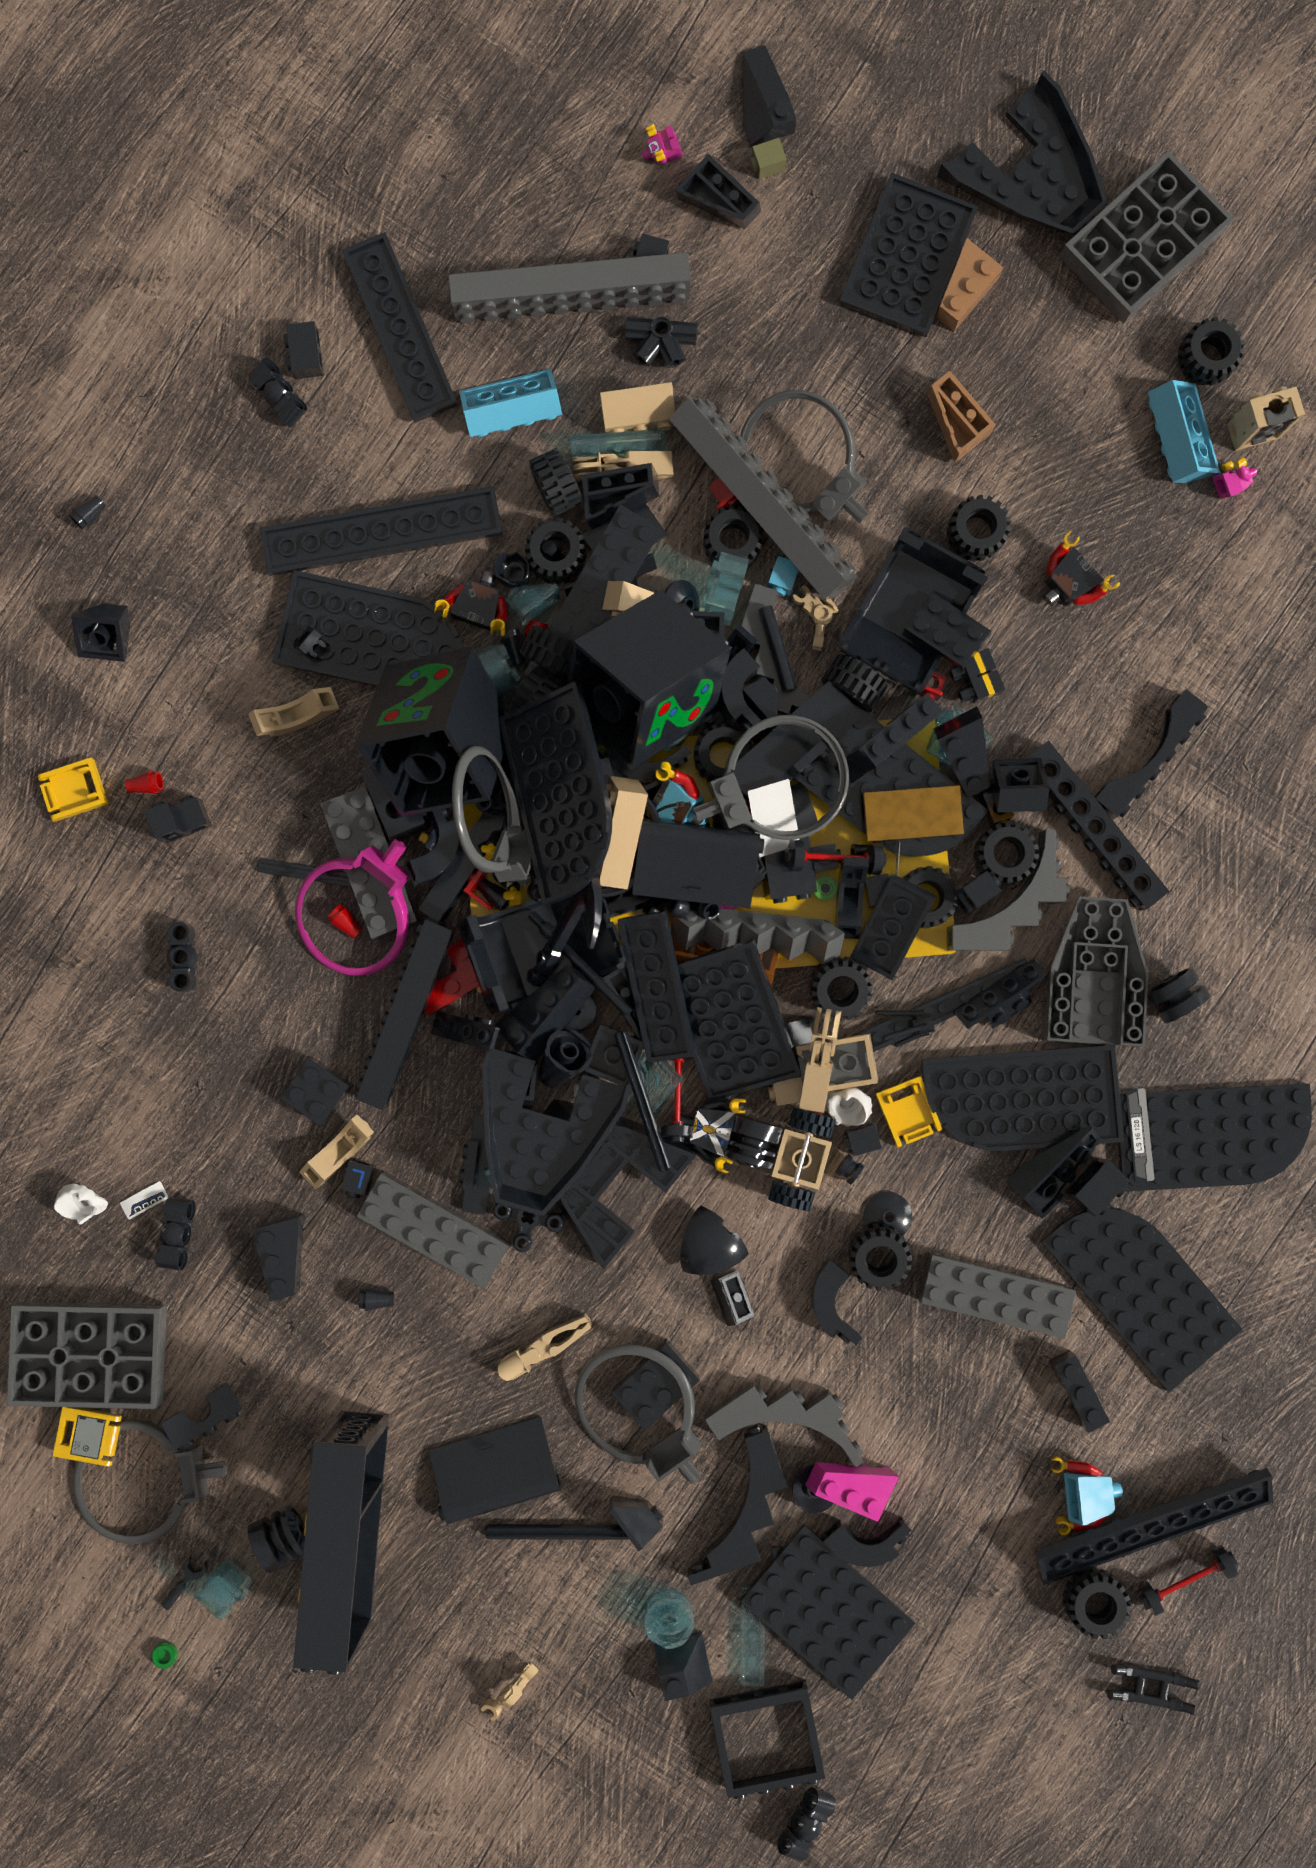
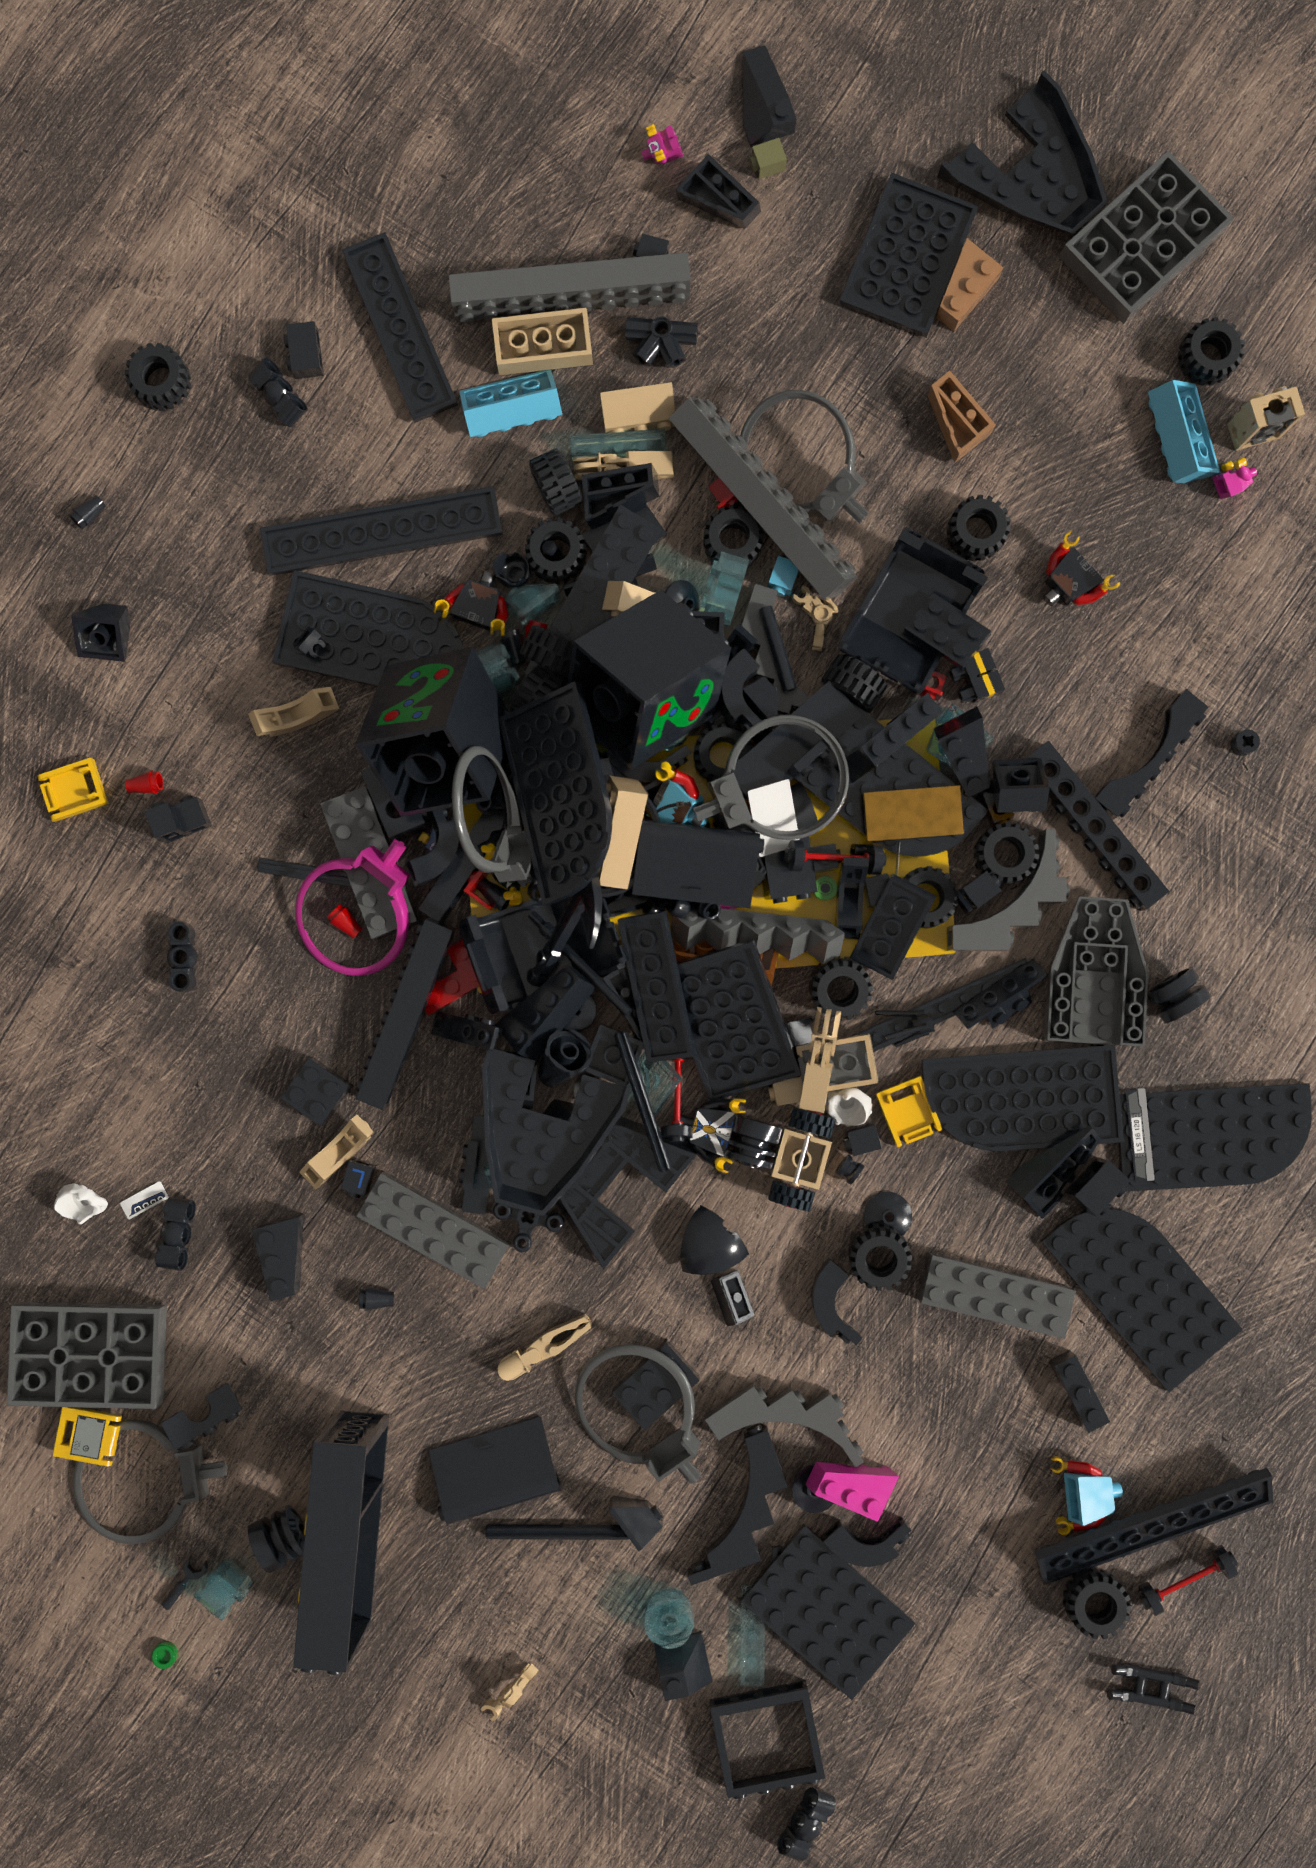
none -> black tyre [125,343,191,411]
none -> tan brick [492,308,593,375]
none -> black wheel [1230,729,1260,756]

